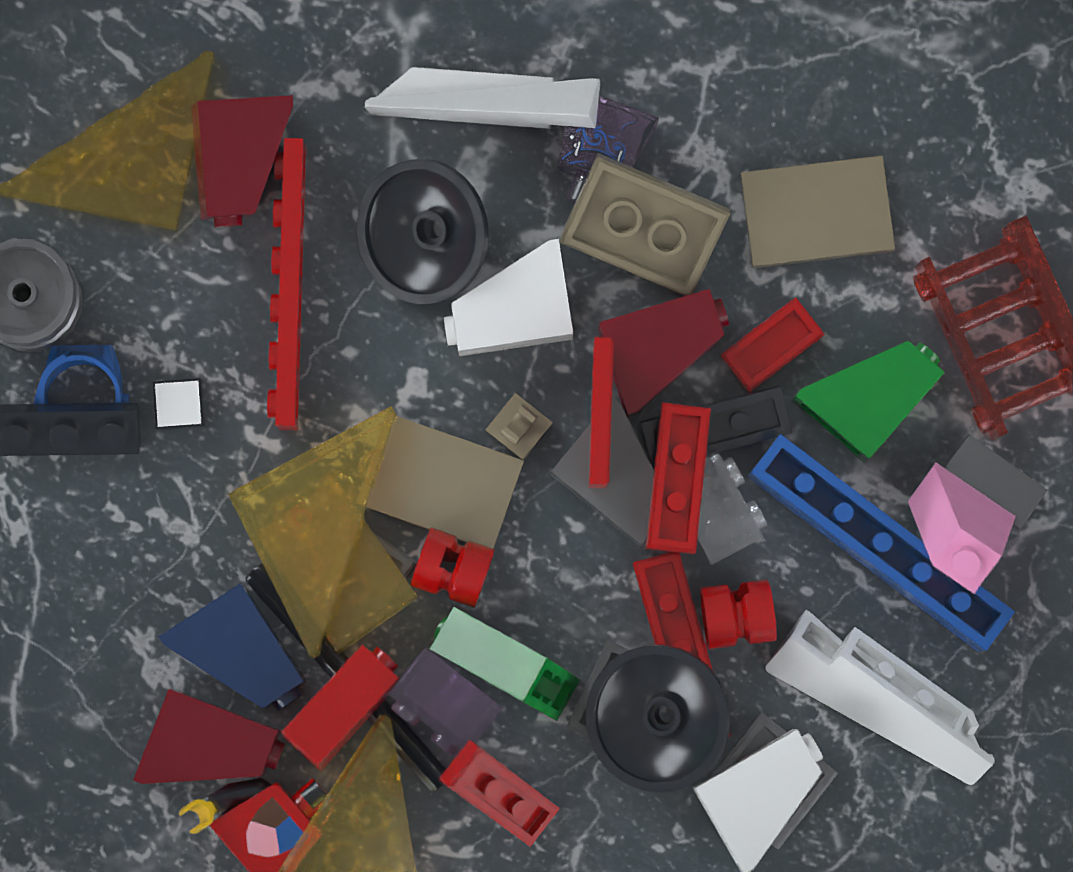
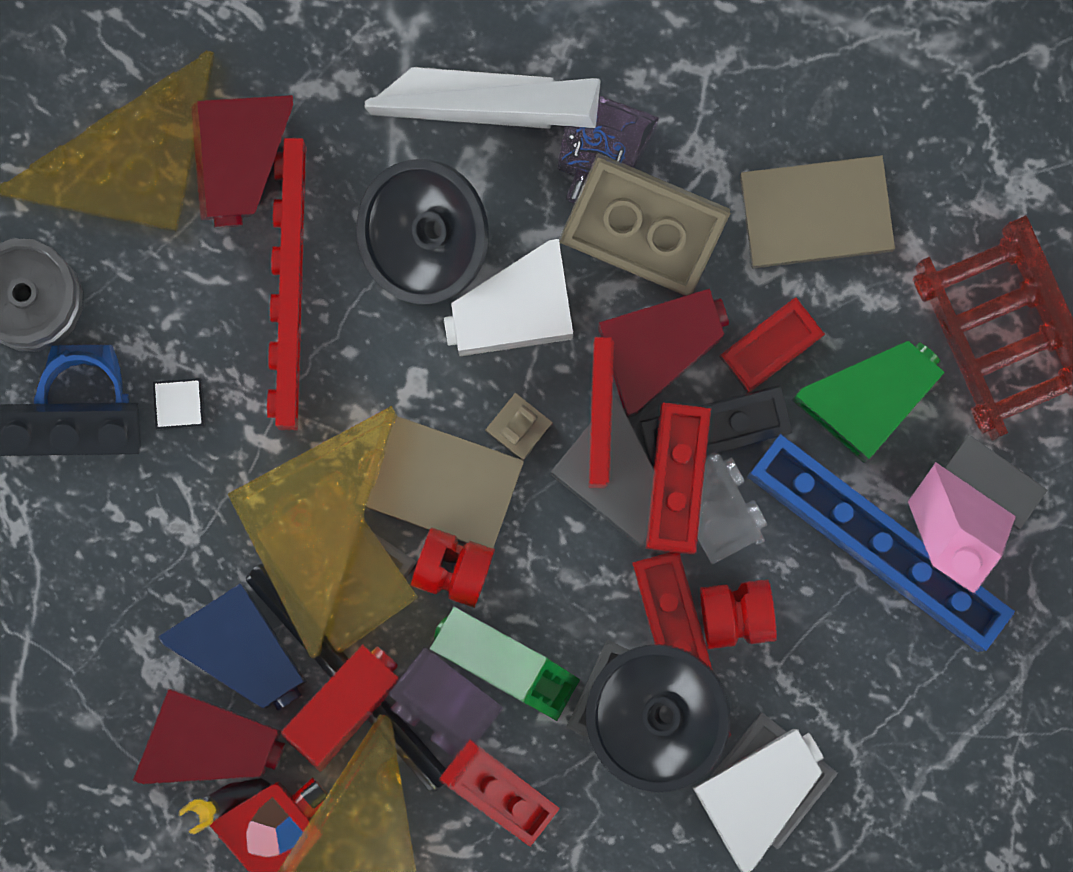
white wedge [766,610,995,785] -> none

